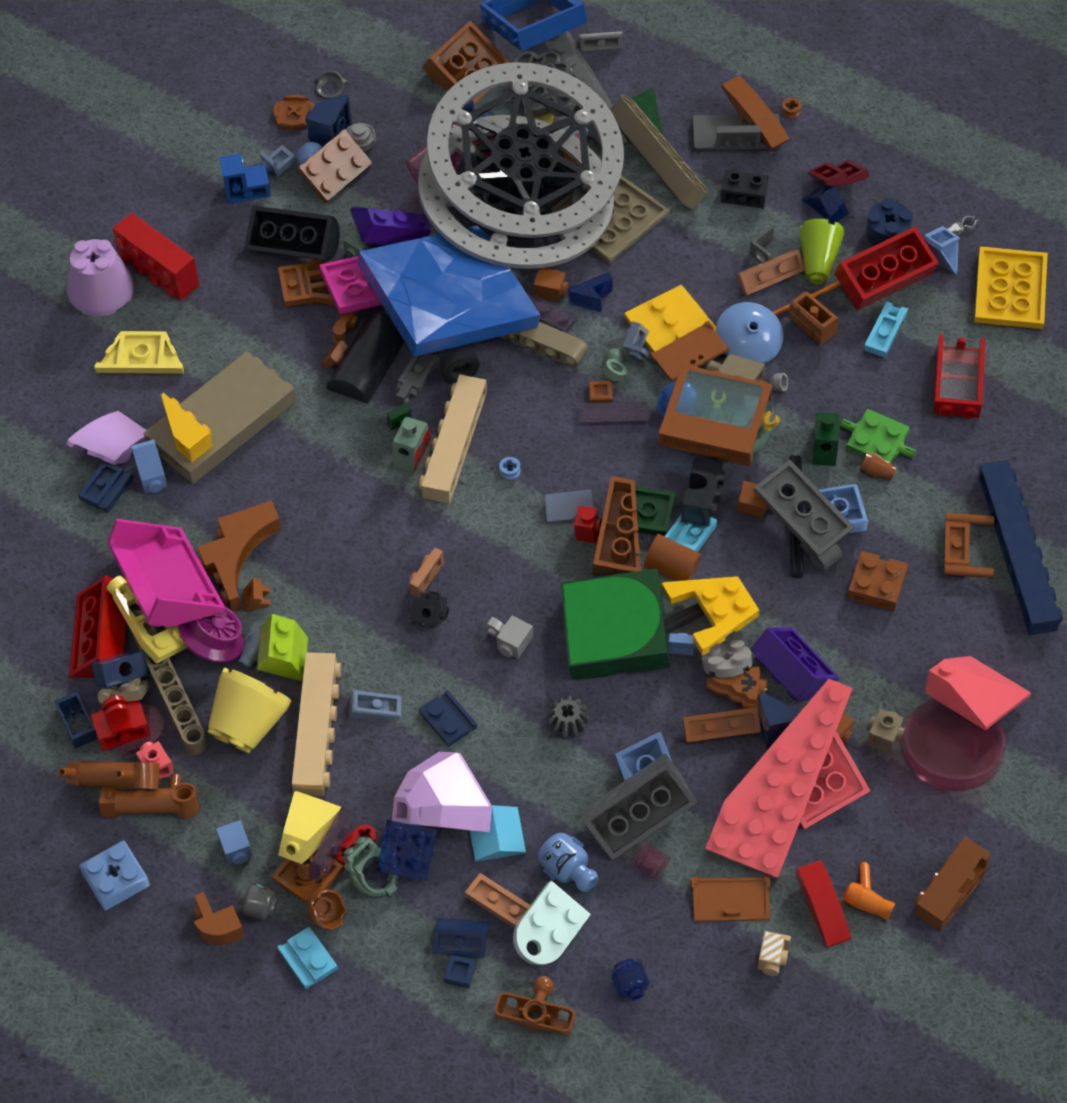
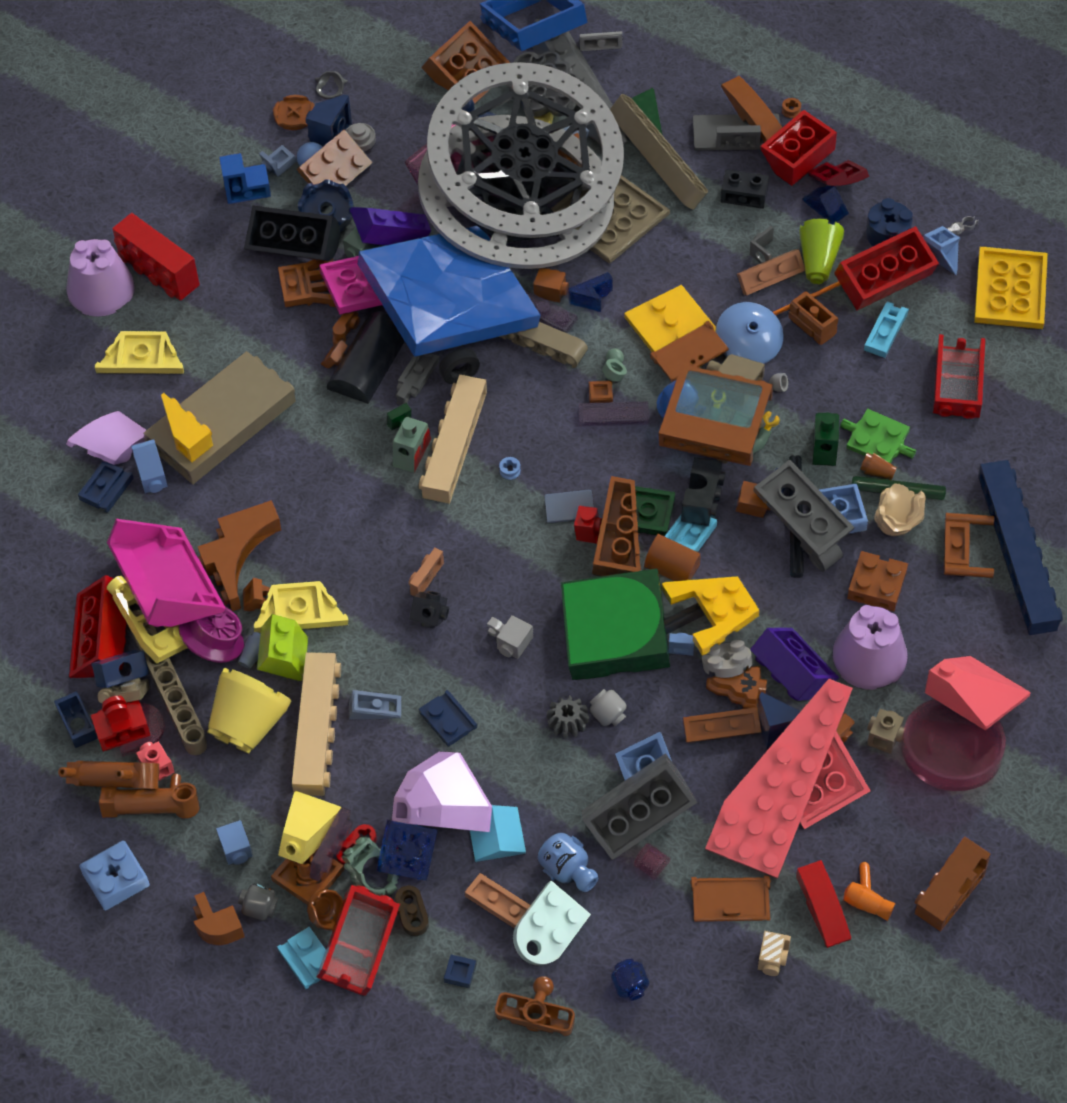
dark blue panel [432,918,489,958] -> none
sand blue bracket [623,321,650,360] -> none
none -> light yellow wing [254,581,348,633]
none -> dark blue plate [298,179,354,232]
none -> door [316,885,400,996]
none -> dark brown plate [395,885,429,936]
none -> light grey head [590,689,627,726]
none -> red slope [760,110,837,186]
none -> lavender cone [833,605,907,690]
none -> dark green axle [852,476,946,500]
none -> tan hair [874,484,926,536]

